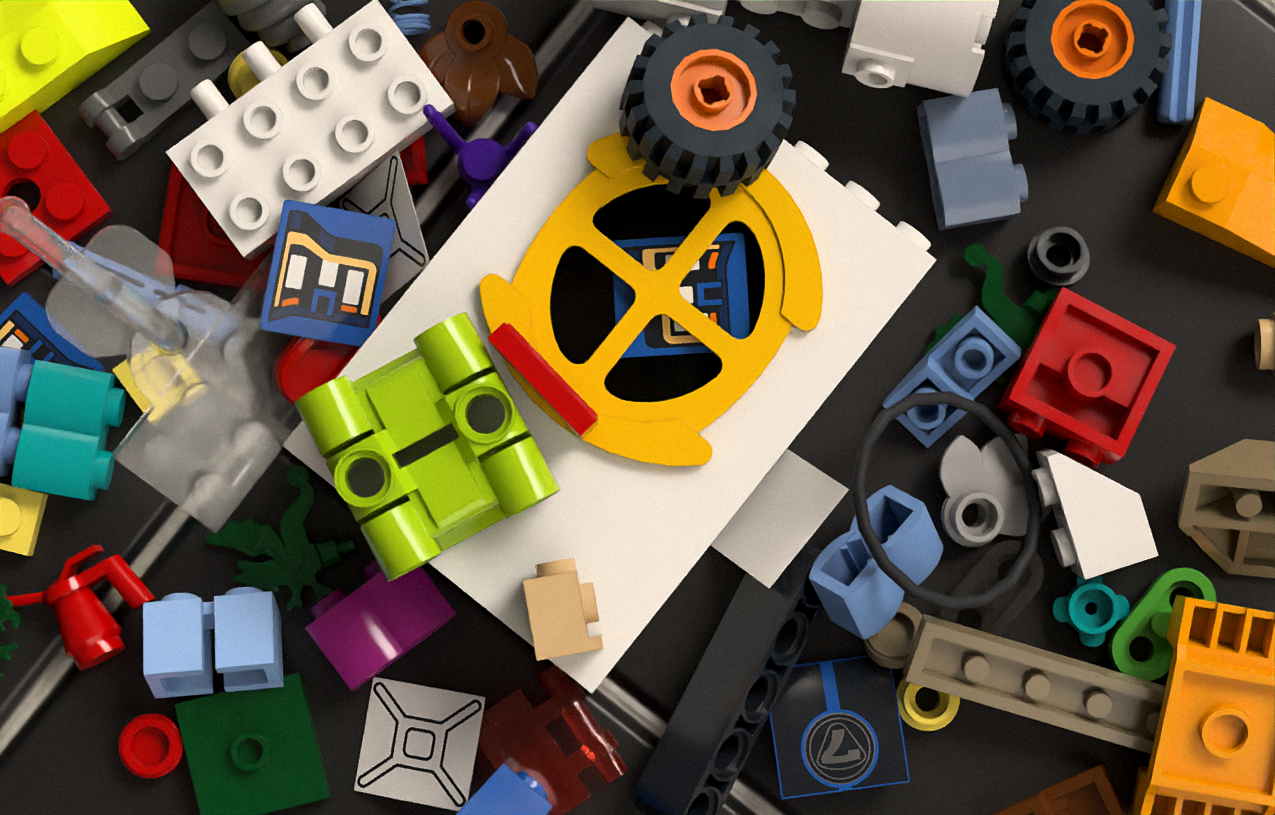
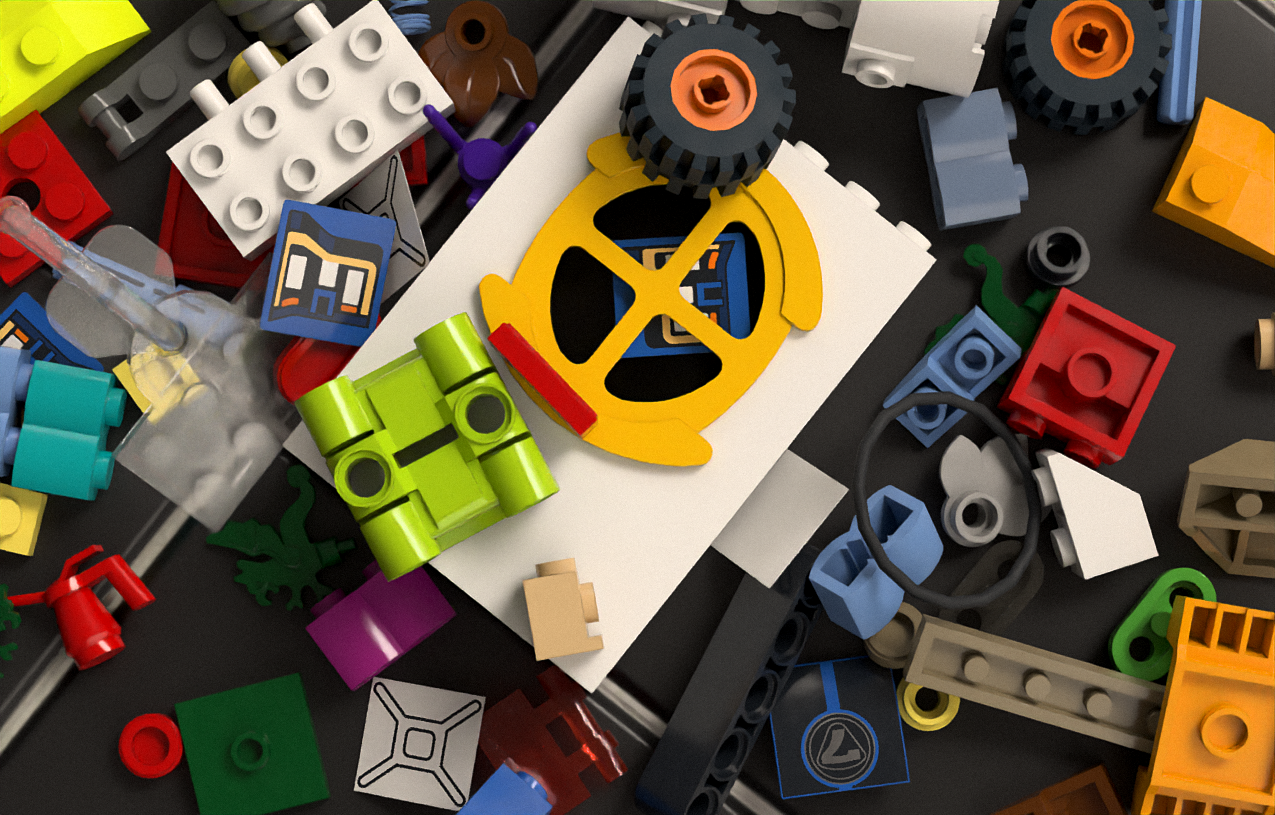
light blue piece [143,587,284,699] -> none
teal plate [1052,575,1129,647] -> none

